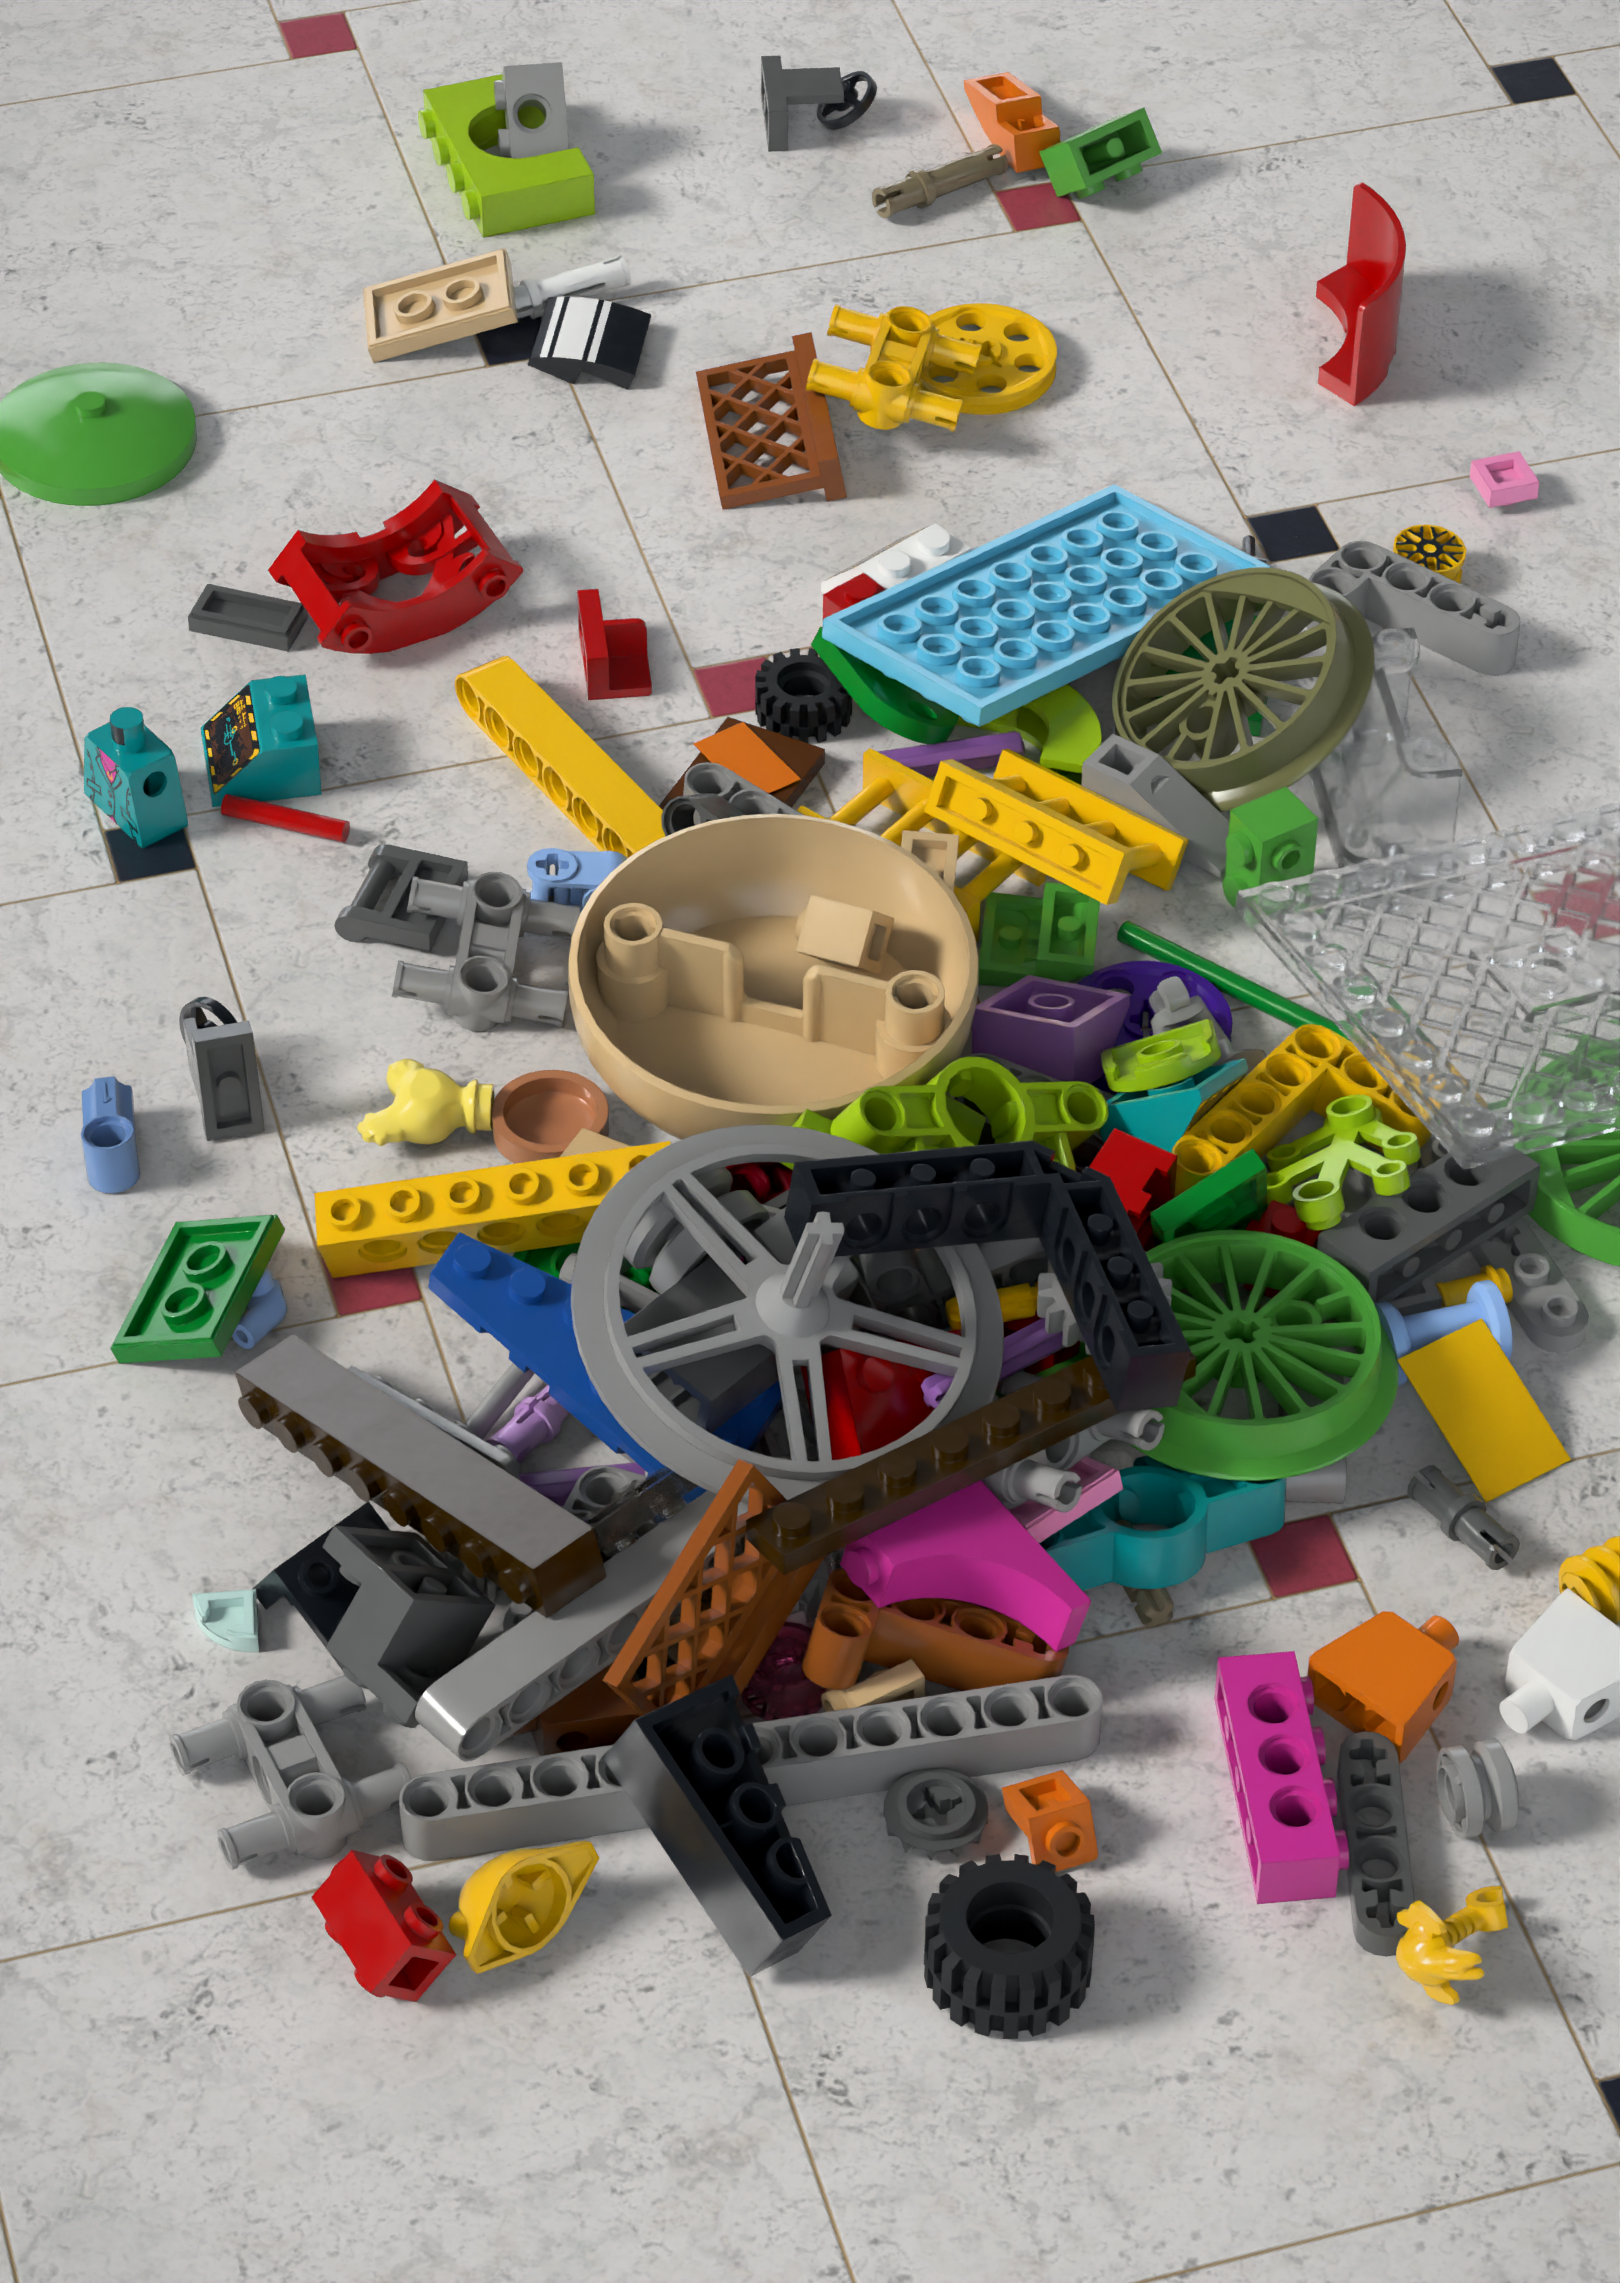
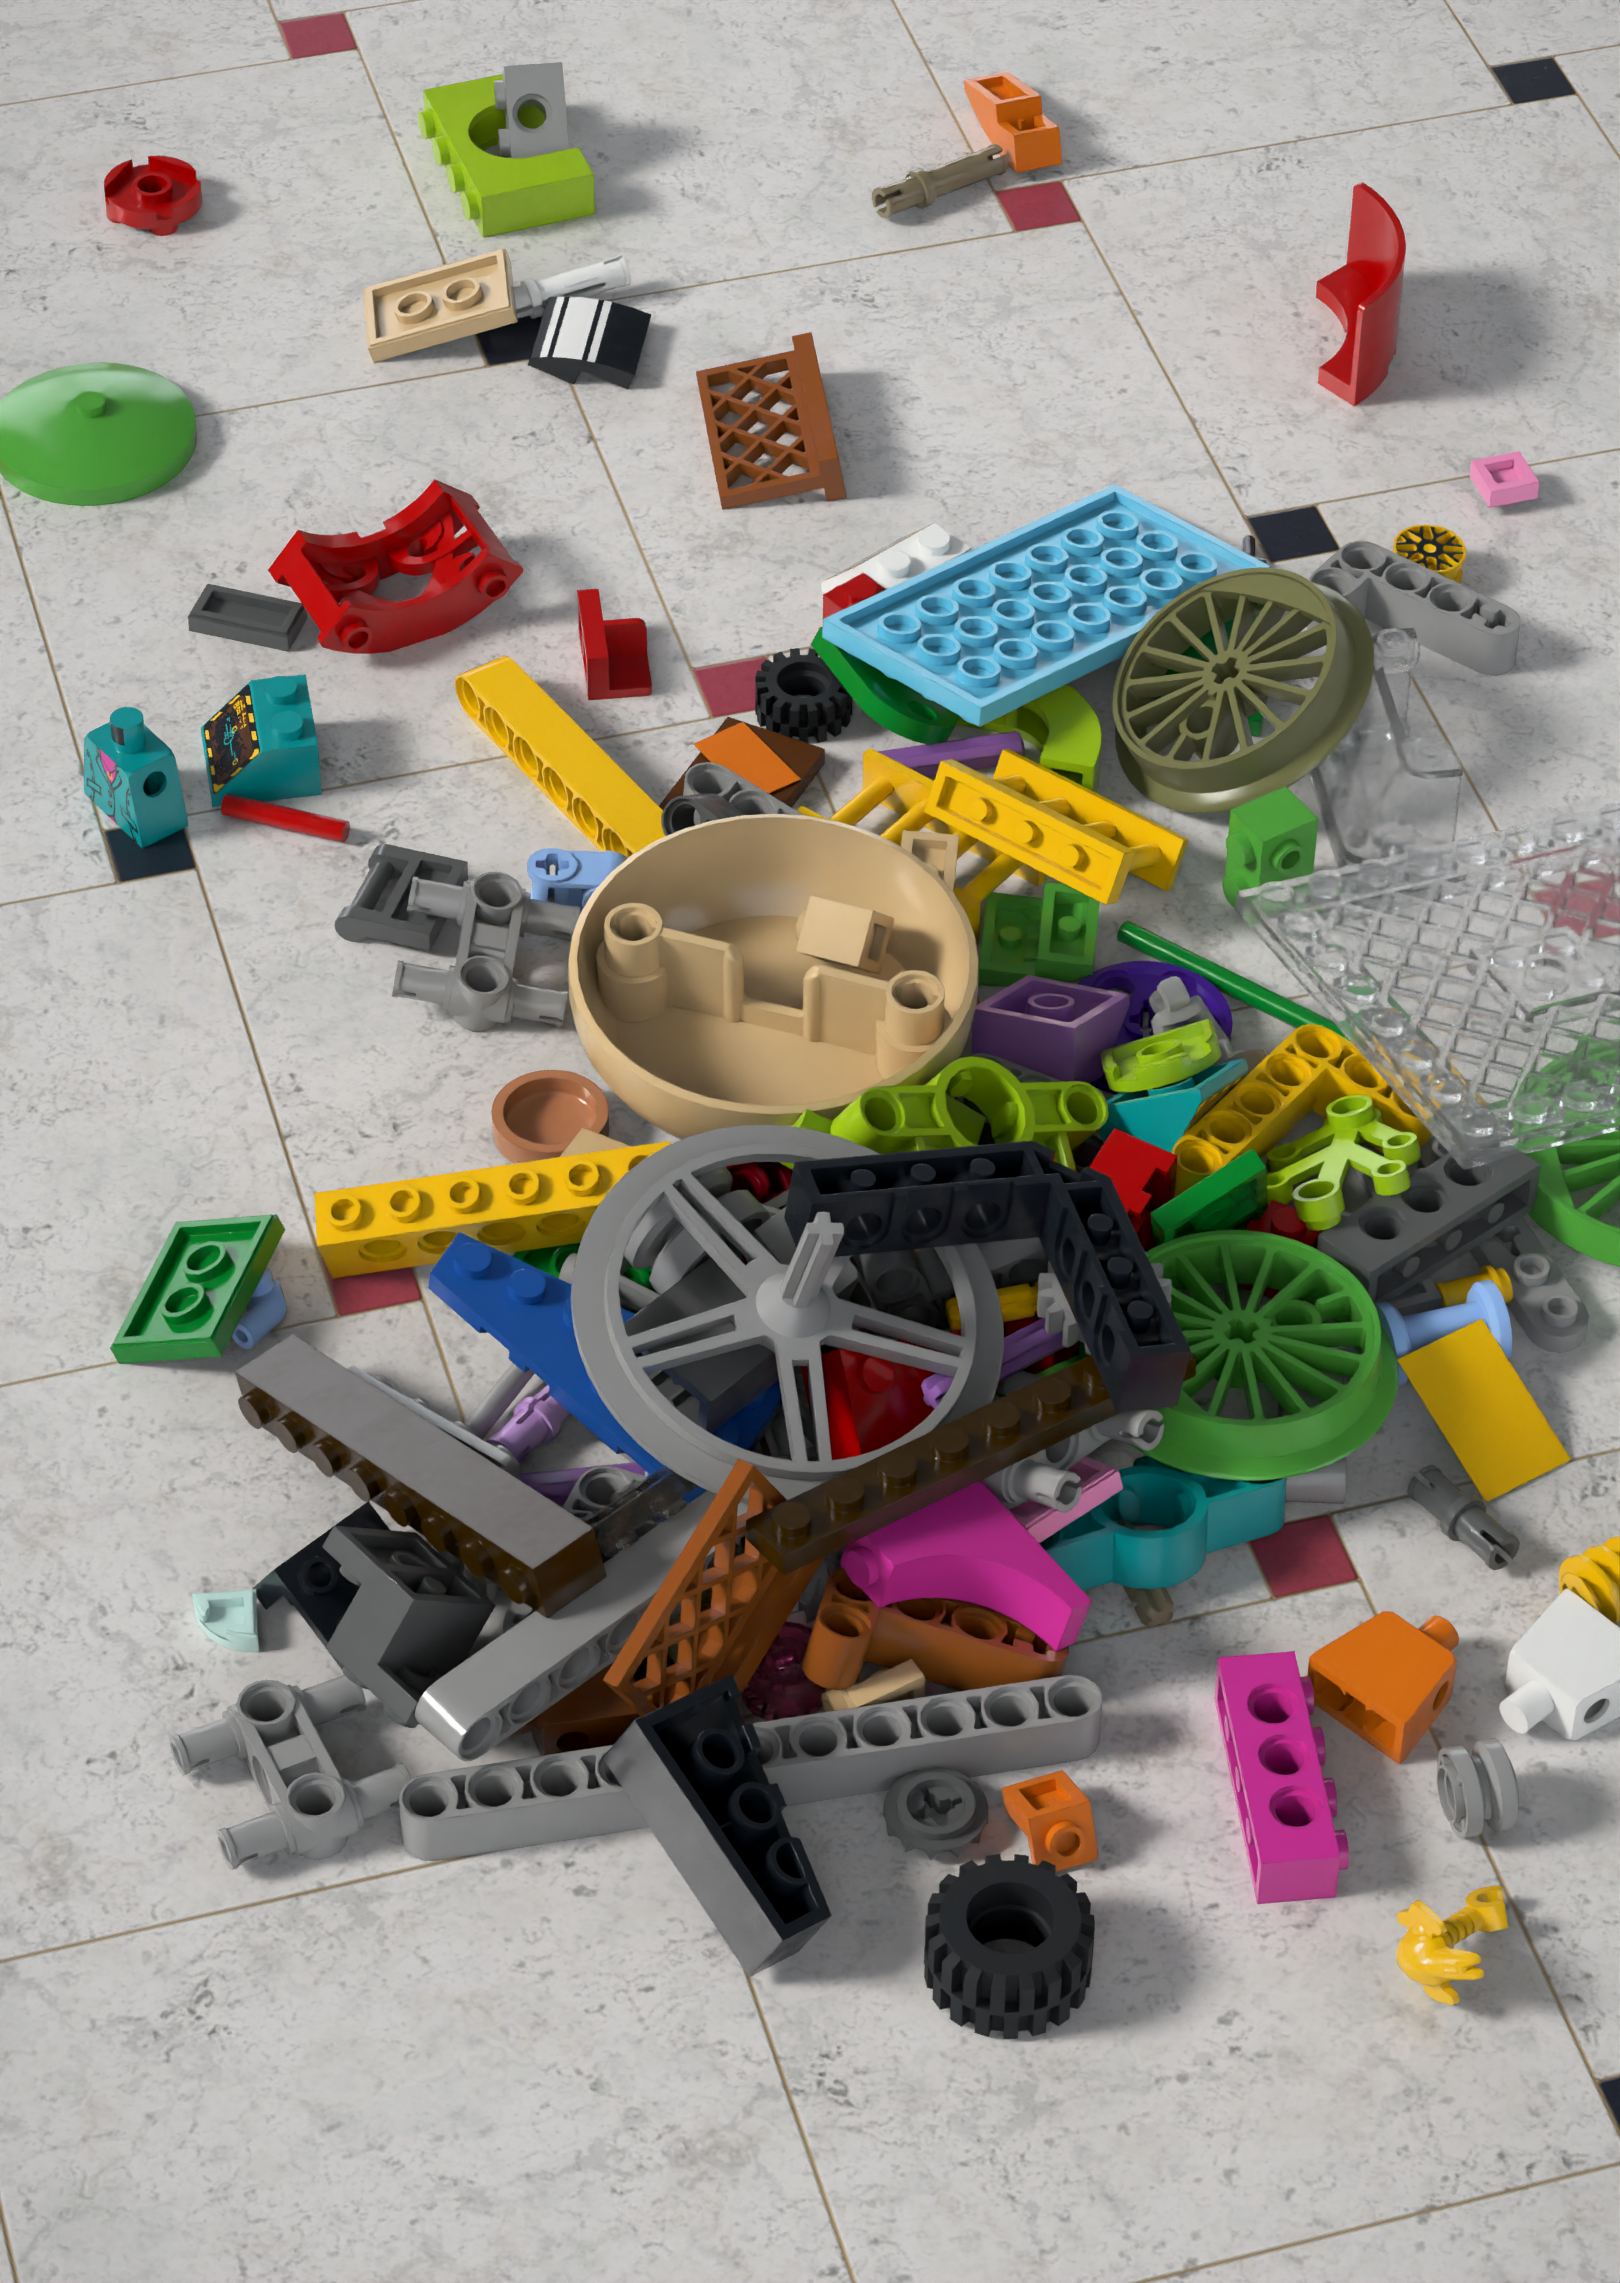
medium blue piece [81,1076,140,1193] -> none
dark grey piece [179,997,265,1141] -> none
red brick [311,1850,457,2002] -> none
light yellow animal [357,1059,495,1146] -> none
yellow hat [448,1841,600,1974] -> none
dark grey piece [760,55,877,152] -> none
yellow piece [806,304,982,432] -> none
yellow wedge [918,303,1057,415] -> none
bright green brick [1039,107,1162,199] -> none
light grey slope [1081,734,1229,878] -> none
dark grey beam [1337,1731,1415,1957] -> none
none -> red plate [104,155,202,236]

